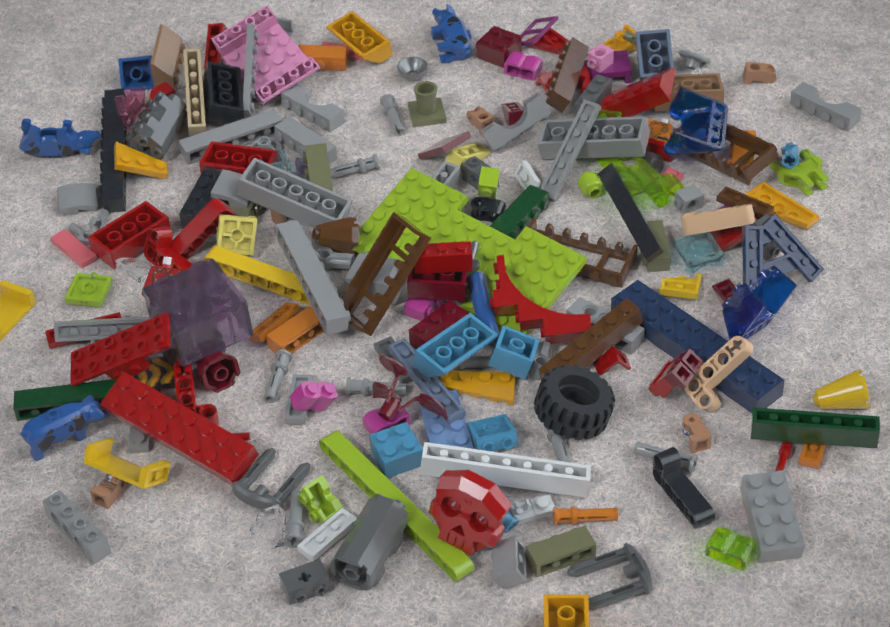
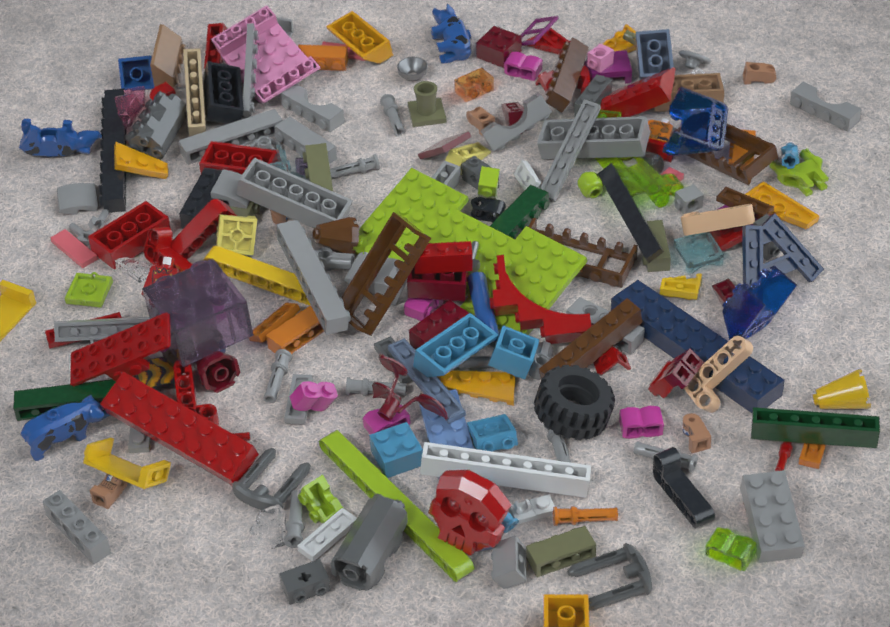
none -> clear orange brick [454,67,494,102]
none -> dark pink brick [619,406,664,439]

